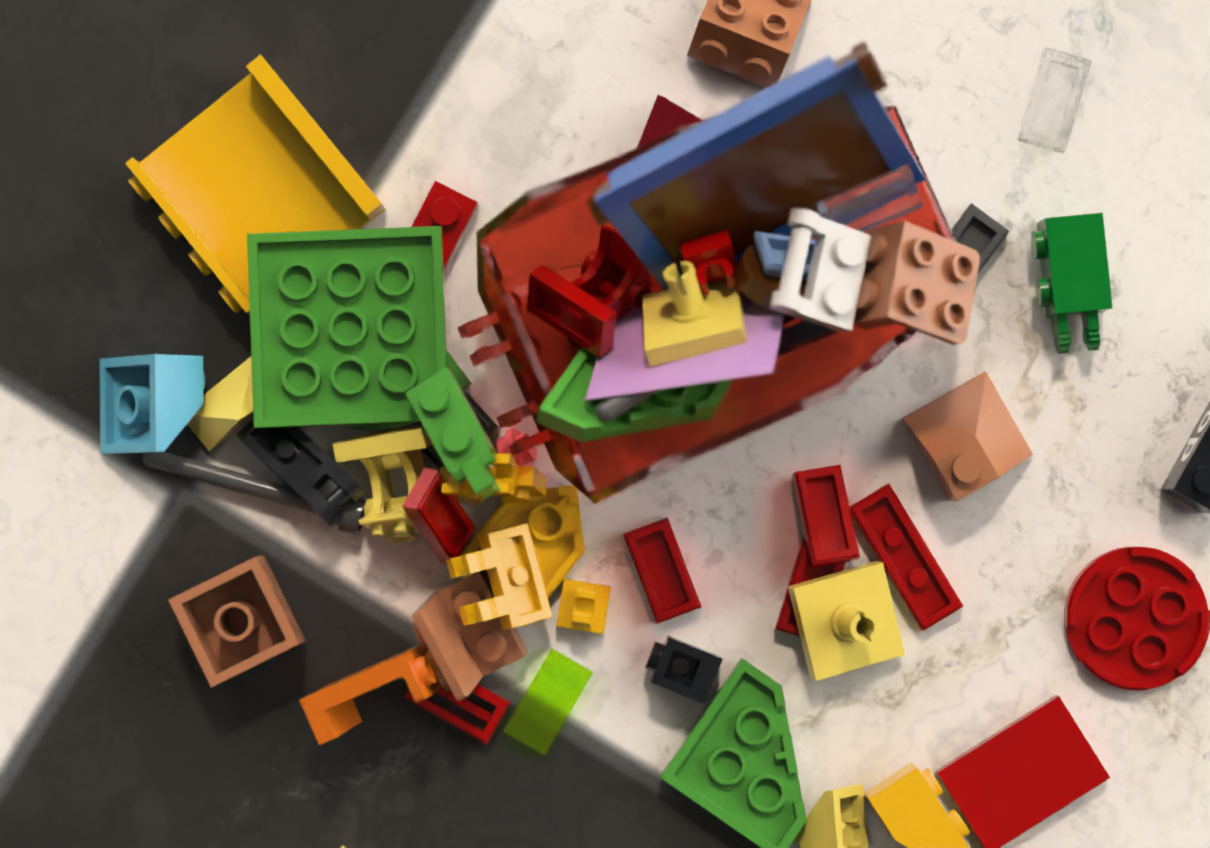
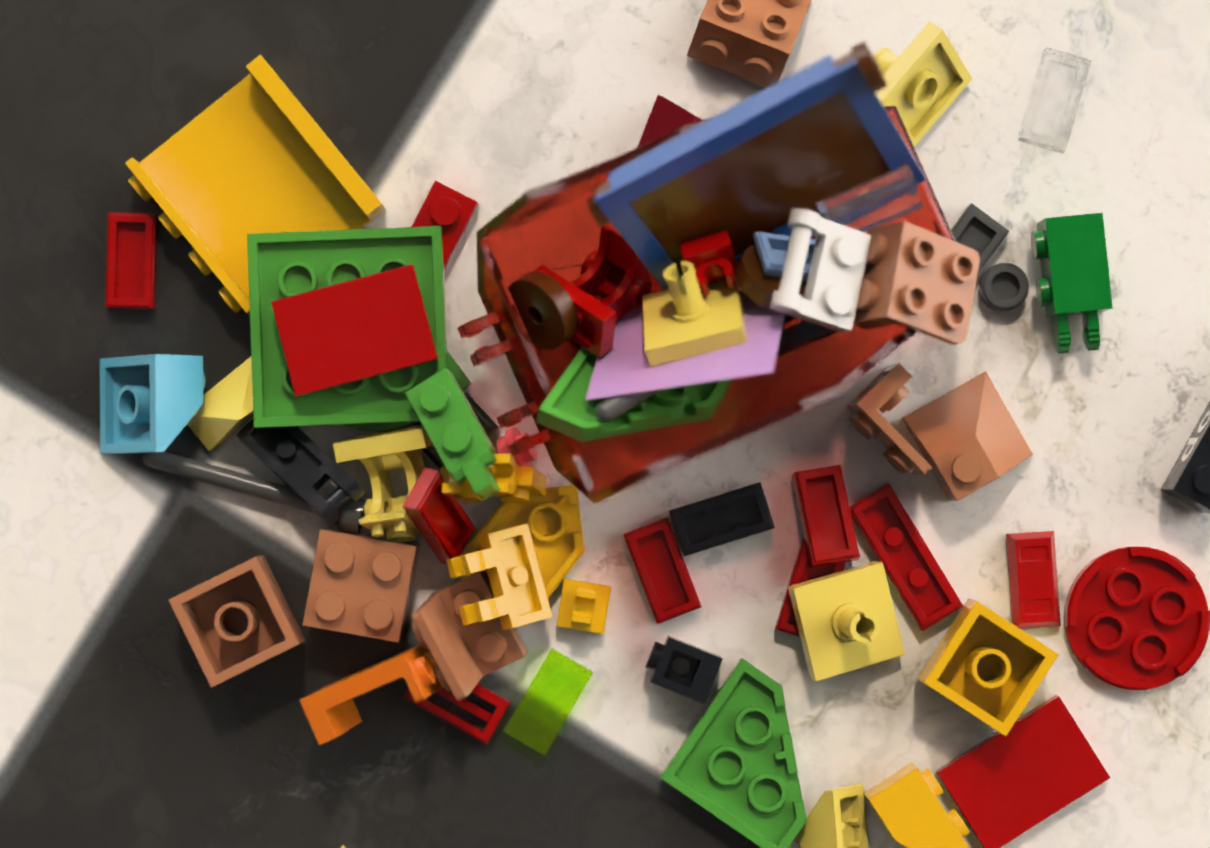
none -> red tile [105,212,159,310]
none -> red tile [271,264,439,397]
none -> nougat brick [303,528,420,642]
none -> reddish brown piece [506,271,578,350]
none -> black plate [669,482,775,557]
none -> nougat bracket [847,363,932,475]
none -> light yellow tile [874,22,972,150]
none -> yellow brick [916,598,1059,736]
none -> dark grey tile [979,263,1029,312]
none -> red tile [1006,531,1061,629]

